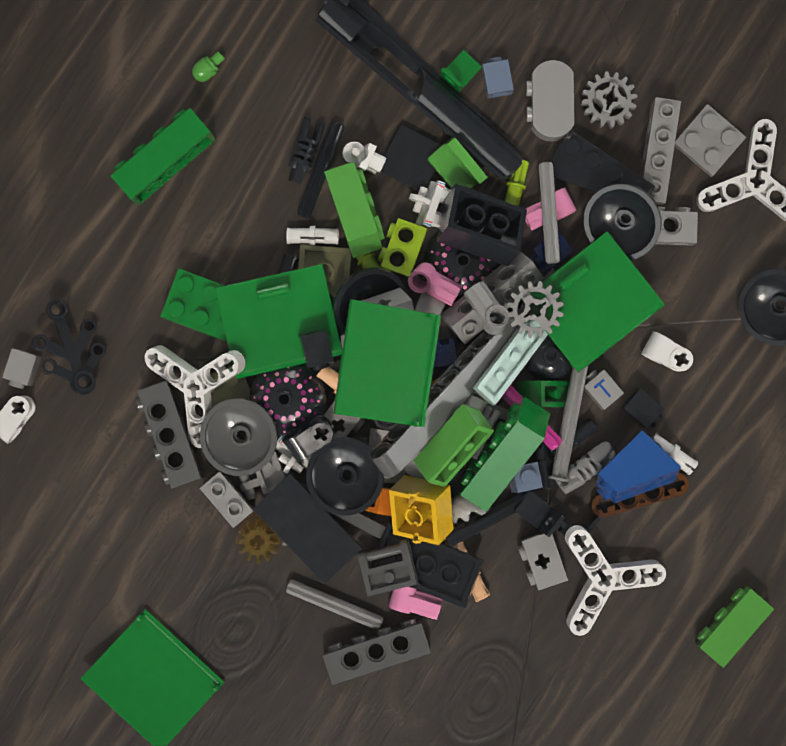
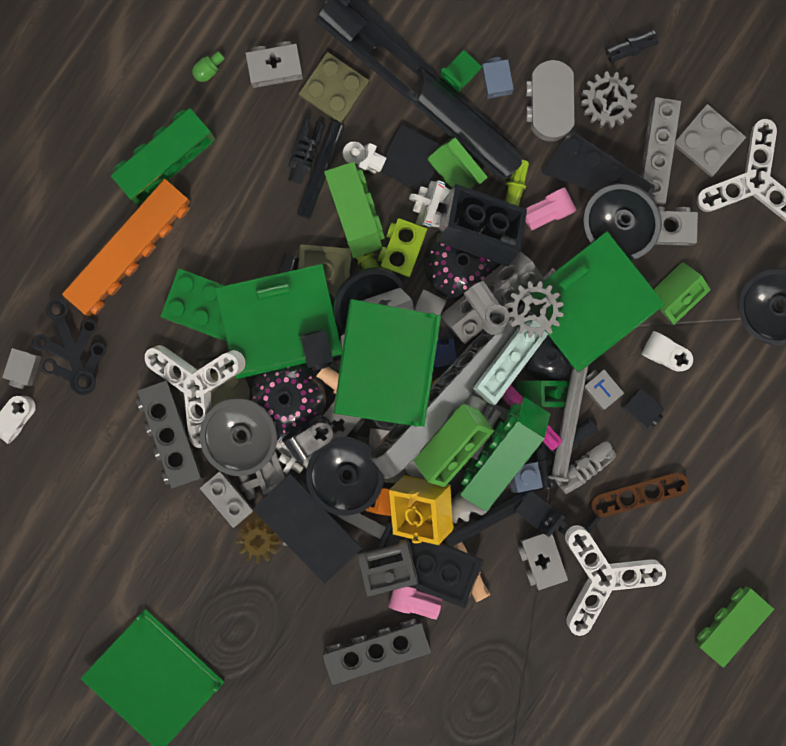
light grey axle [286,580,383,630] -> none
white pin [287,226,339,246] -> none
bright pink piece [408,263,462,306] -> none
clear blue brick [531,231,574,271] -> none
light grey axle [539,162,560,264] -> none
blue slope [596,430,681,503] -> none
white pin [651,433,698,475] -> none
none -> orange brick [62,179,191,316]
none -> light grey brick [246,42,303,88]
none -> olive plate [299,52,370,124]
none -> black pin [605,29,659,64]
none -> bright green panel [653,262,710,325]

